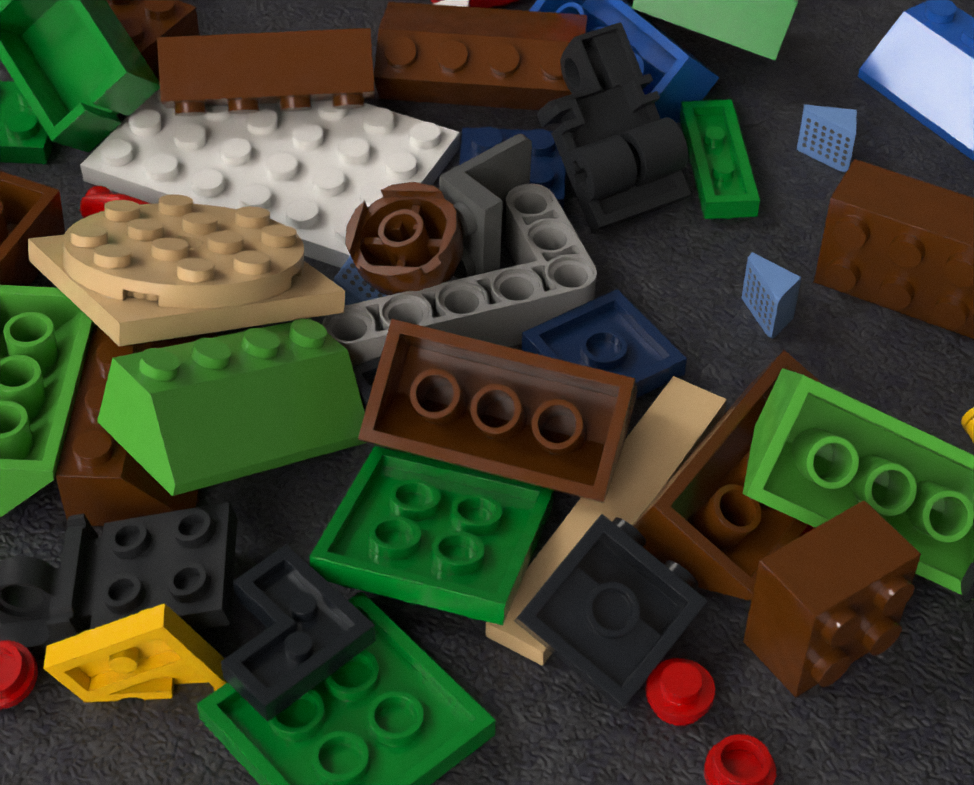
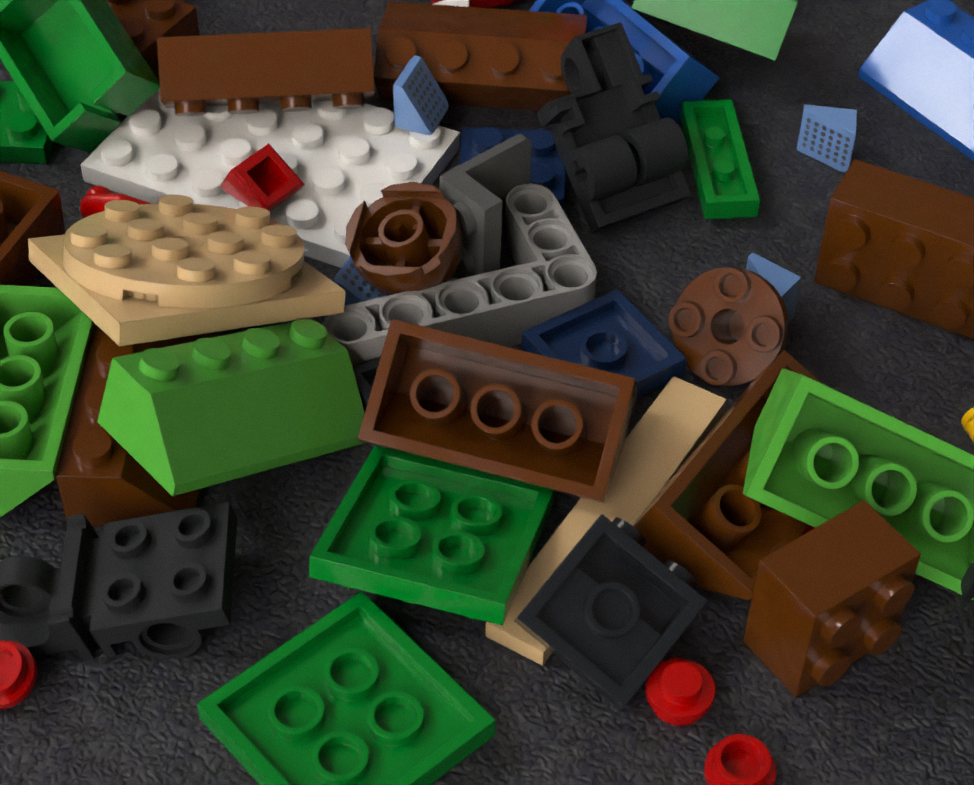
yellow wing [44,603,228,703] -> none
black plate [221,545,376,722] -> none
none -> red slope [220,144,305,212]
none -> medium blue slope [393,55,448,135]
none -> reddish brown plate [668,267,789,386]

